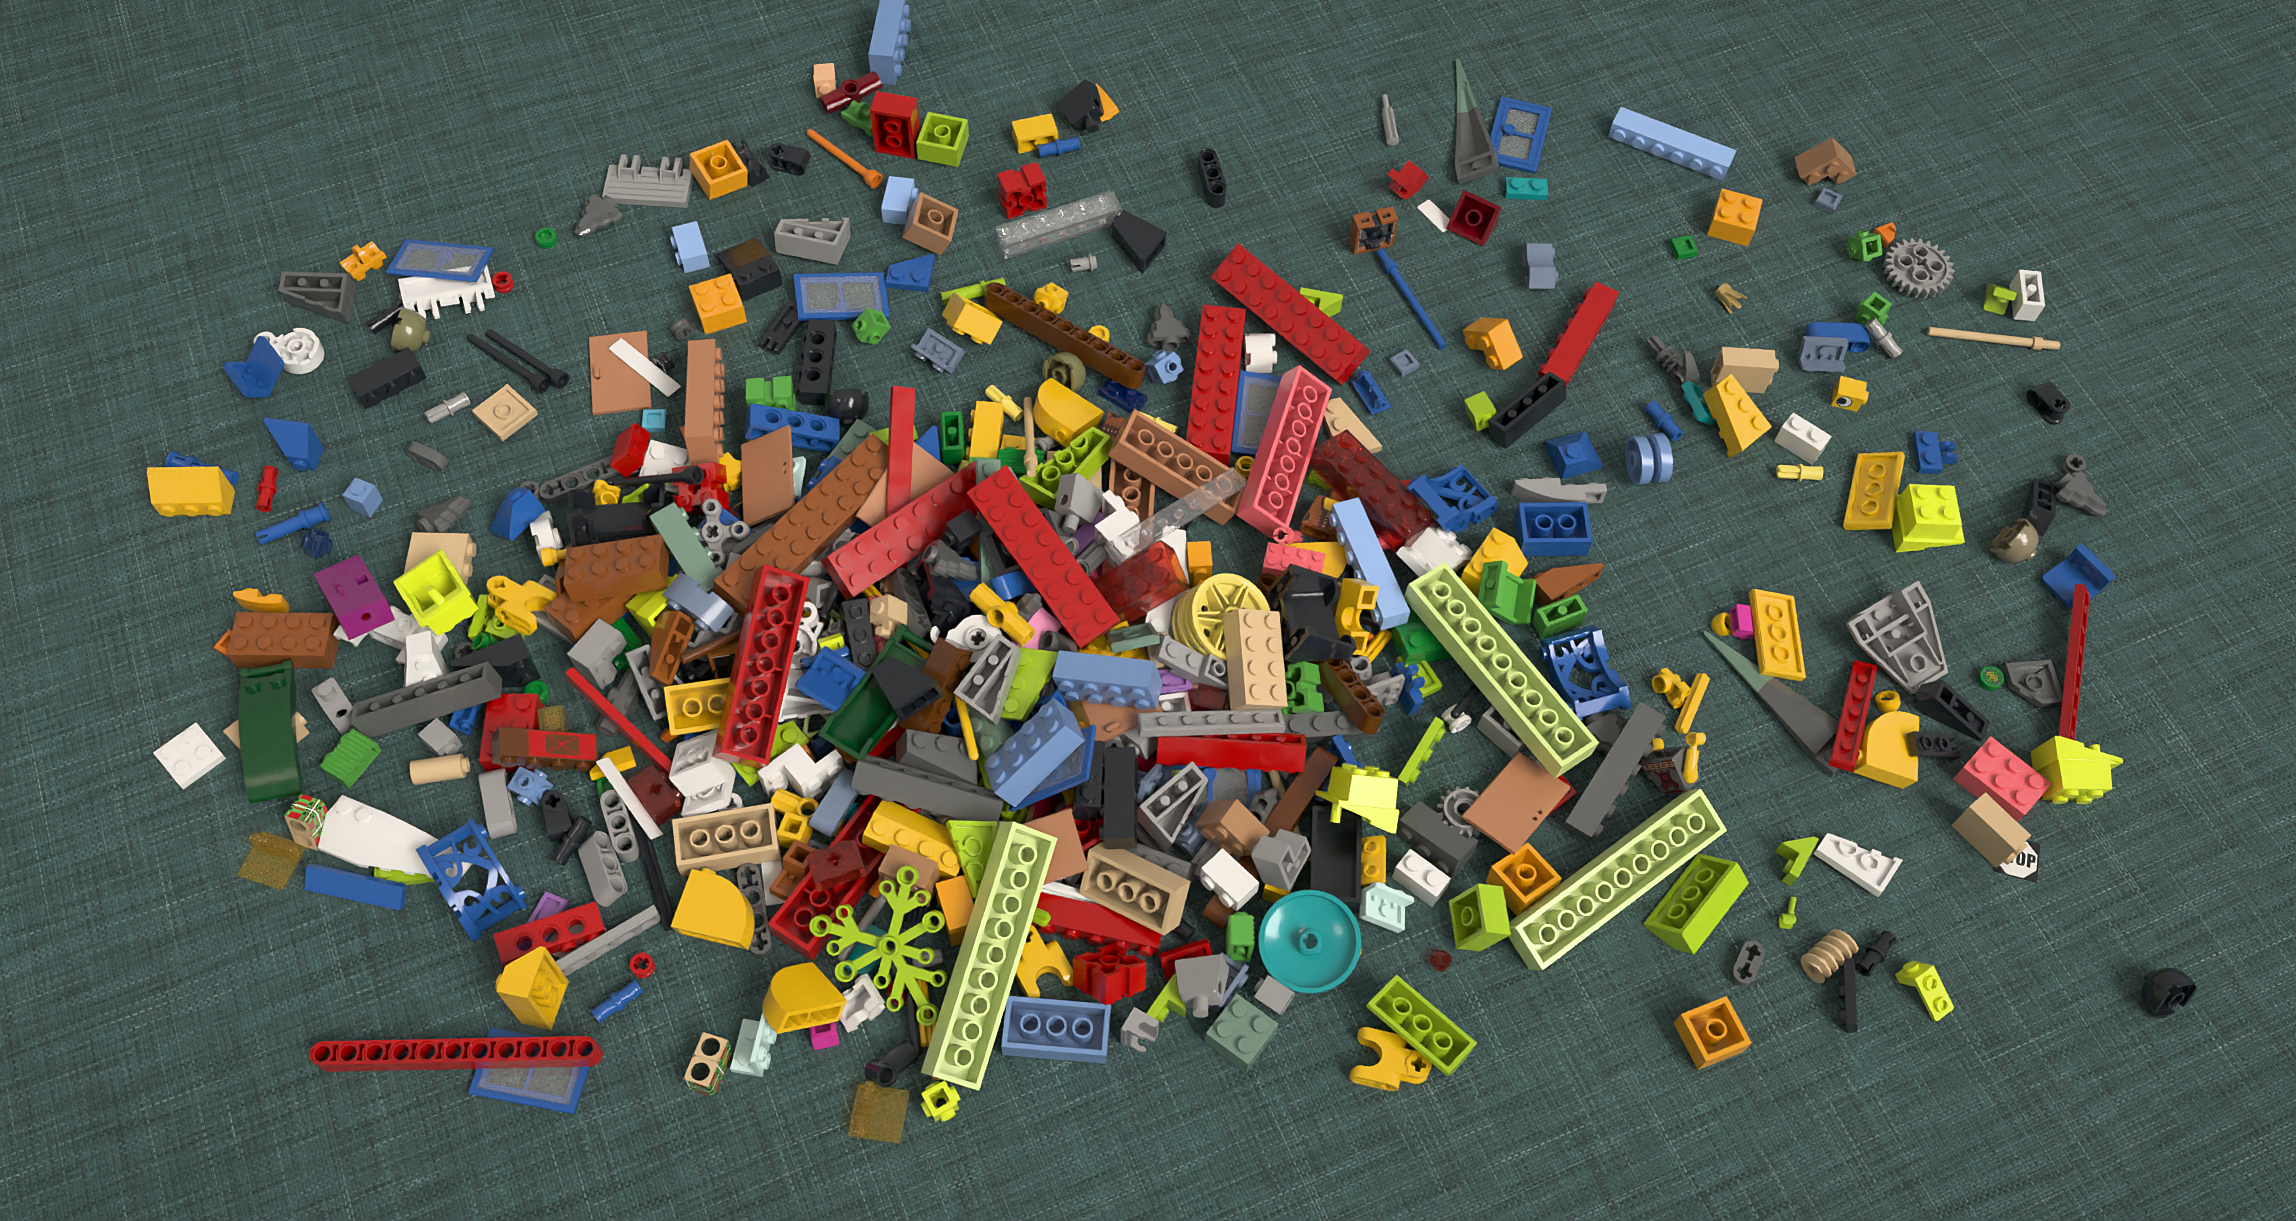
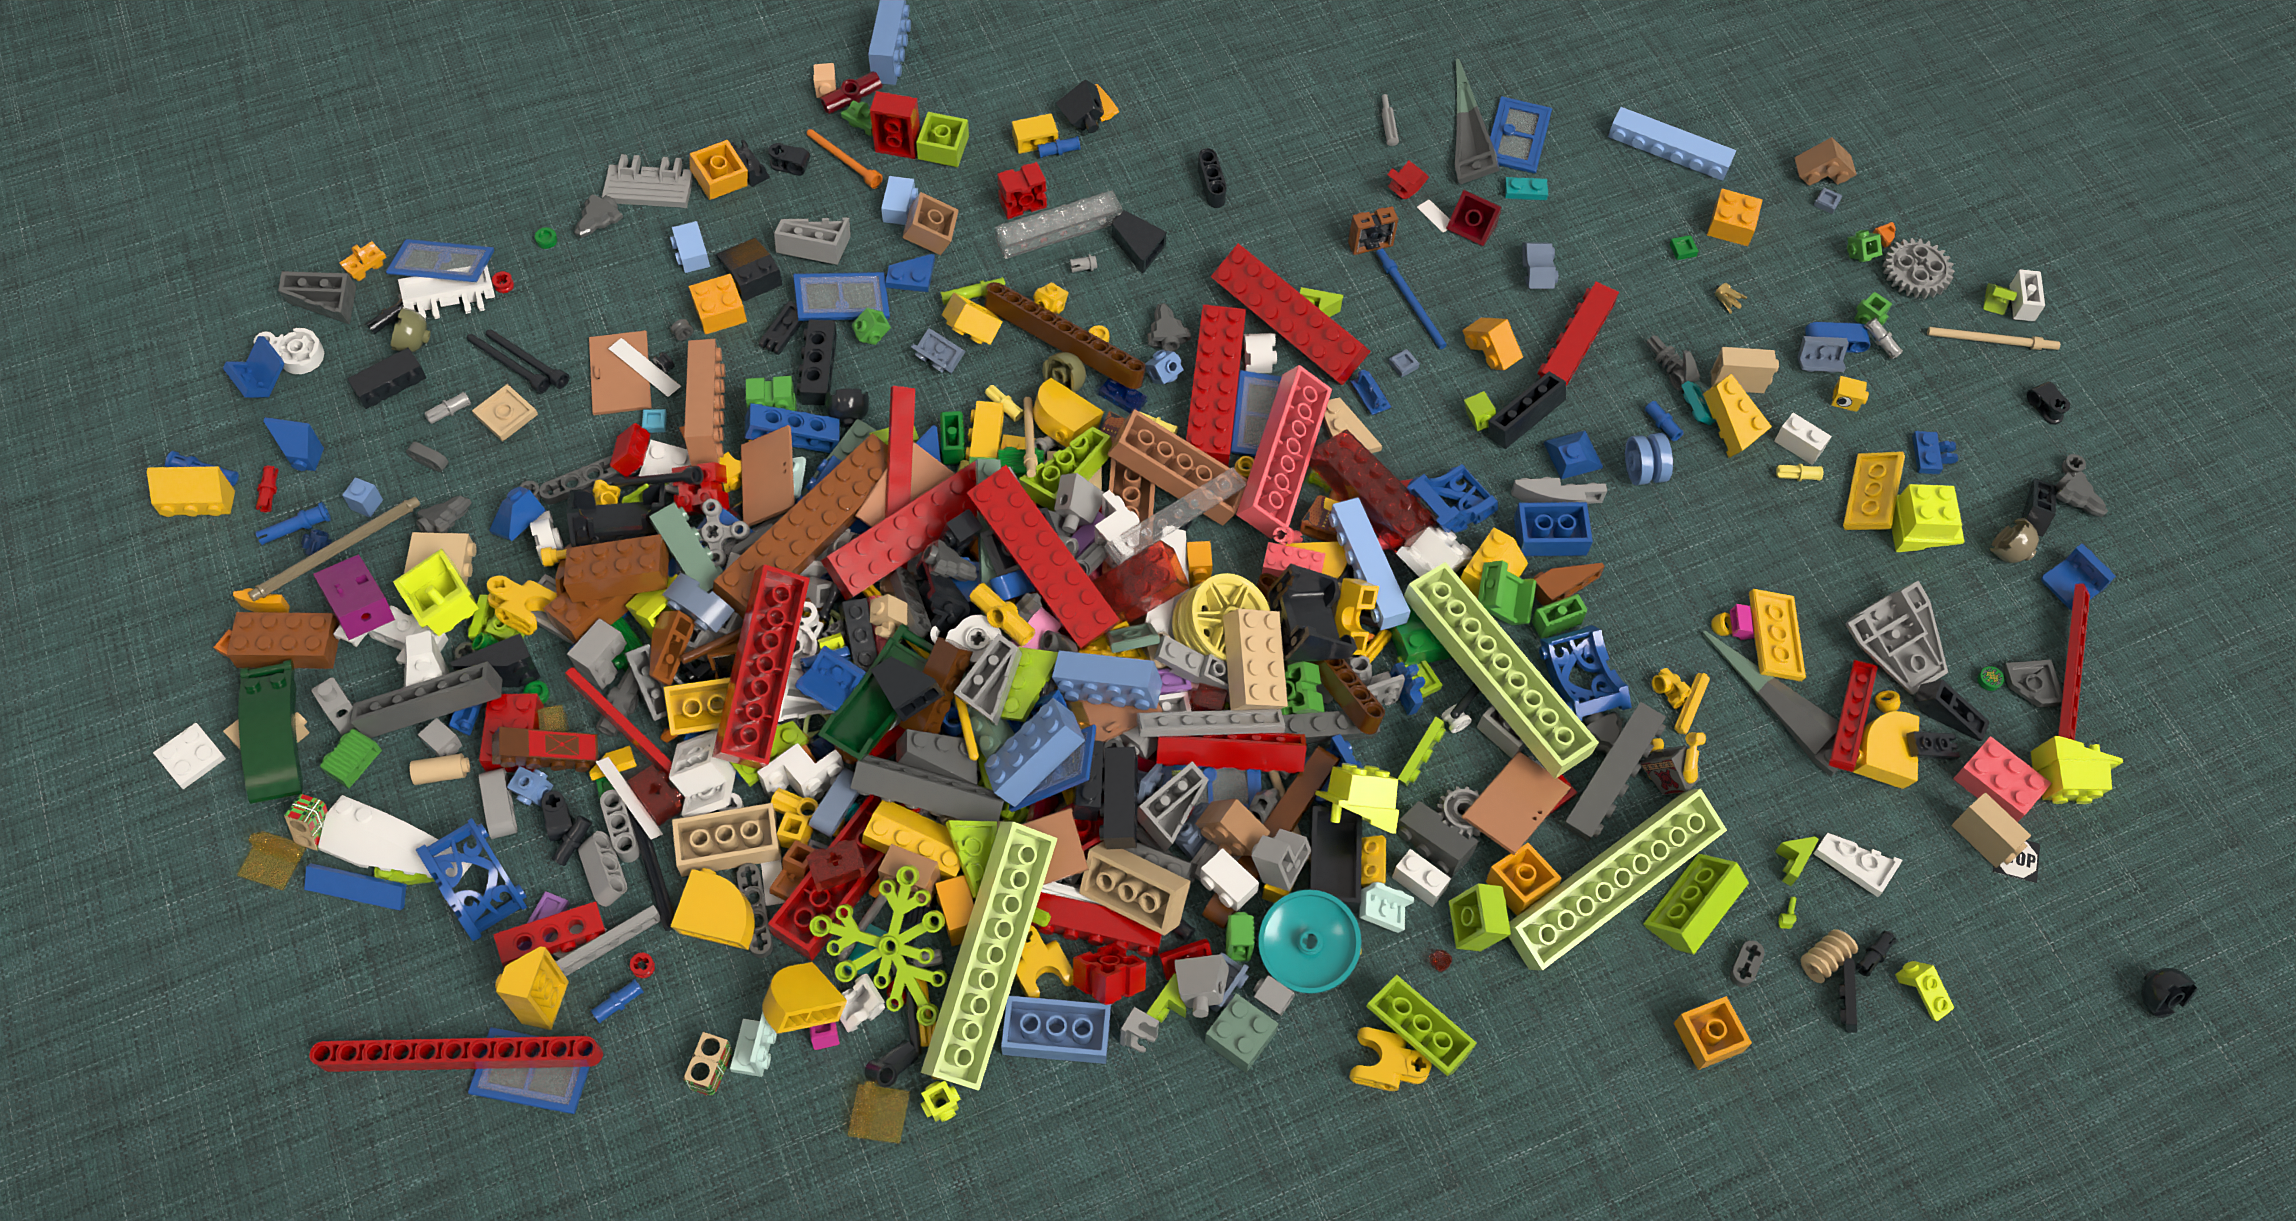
none -> dark tan piece [248,496,420,601]

